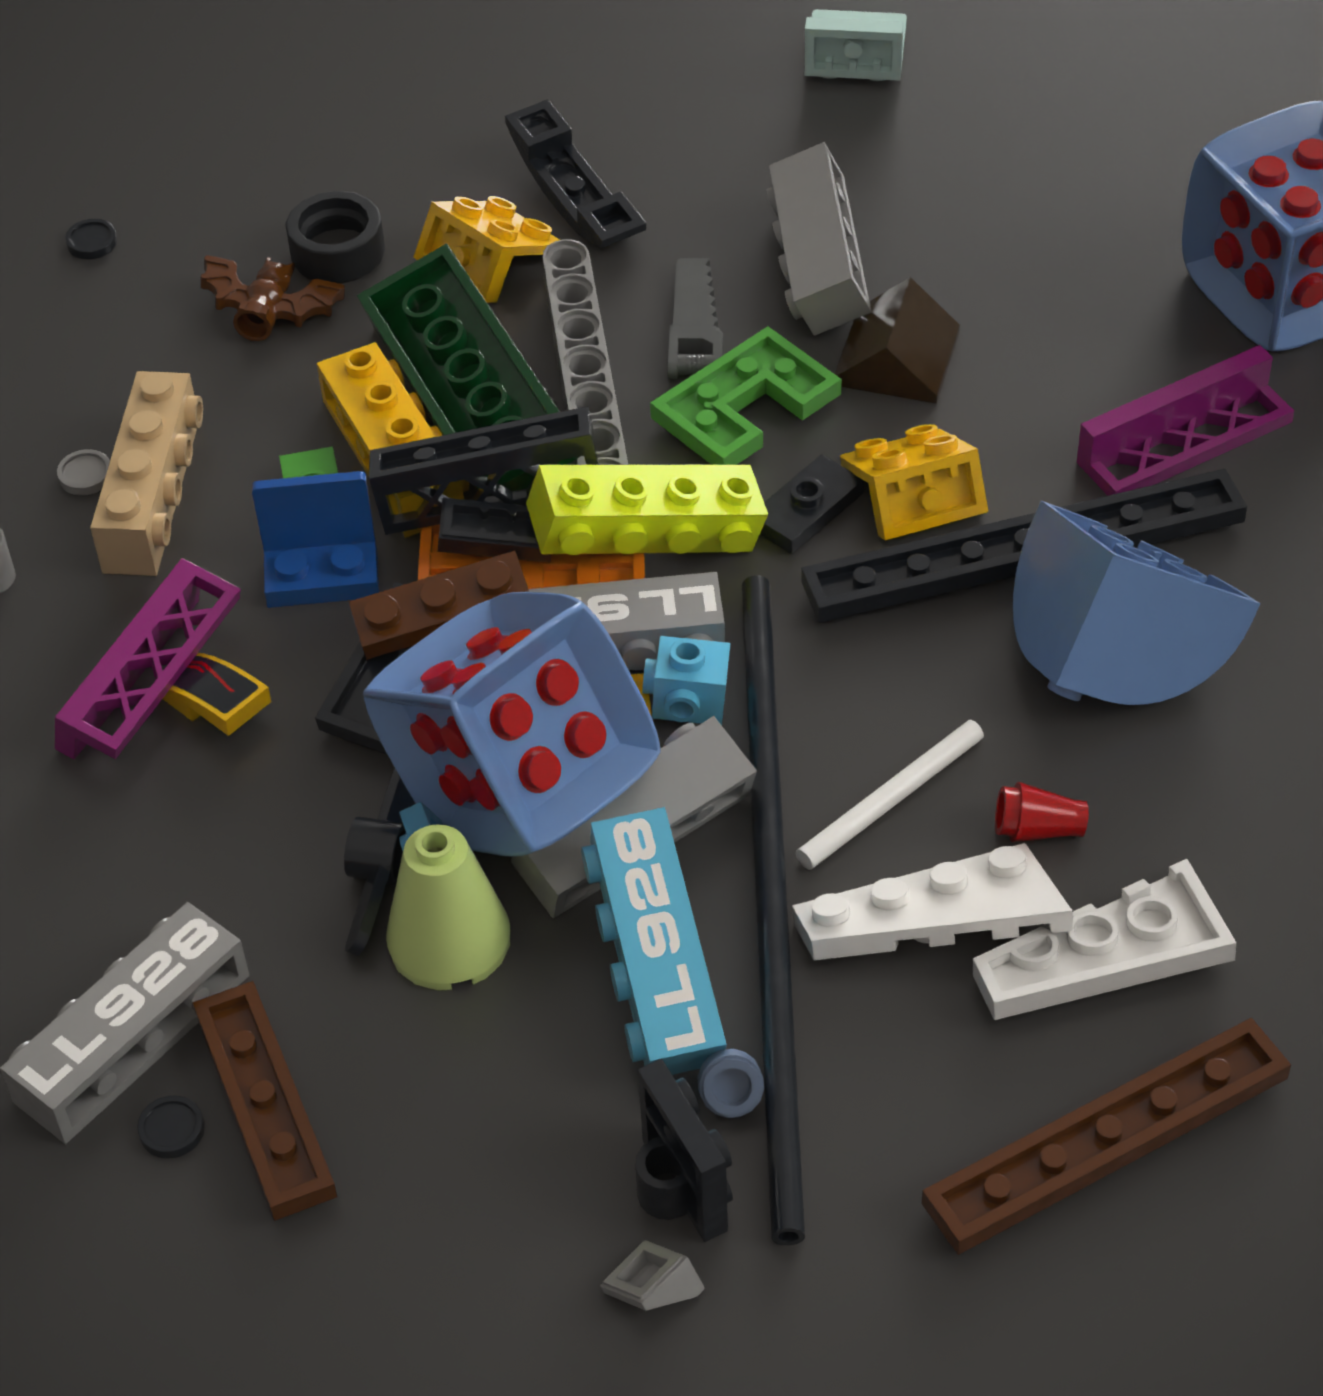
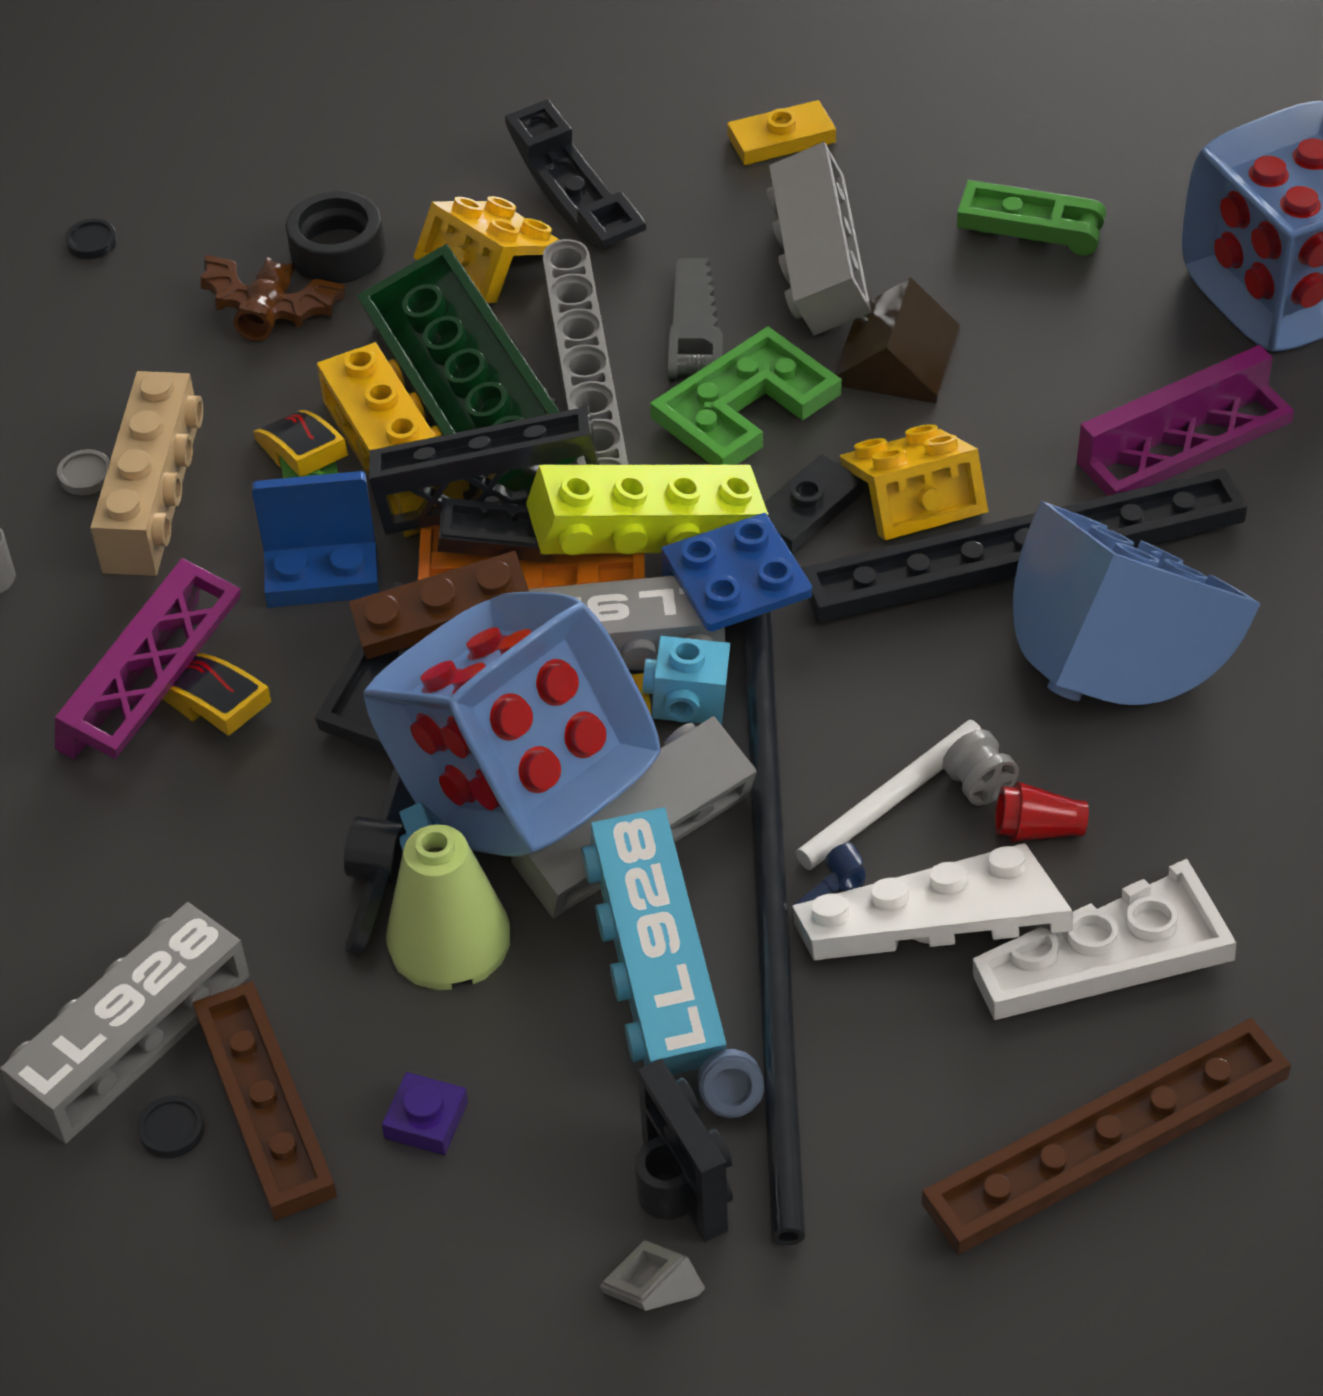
light aqua bracket [804,9,907,81] -> none
none -> slope [253,410,348,477]
none -> dark purple plate [382,1072,468,1155]
none -> blue bracket [661,512,812,632]
none -> yellow plate [727,100,836,165]
none -> dark blue hand [793,842,866,905]
none -> light grey wheel [942,729,1019,806]
none -> bright green plate [956,180,1107,256]

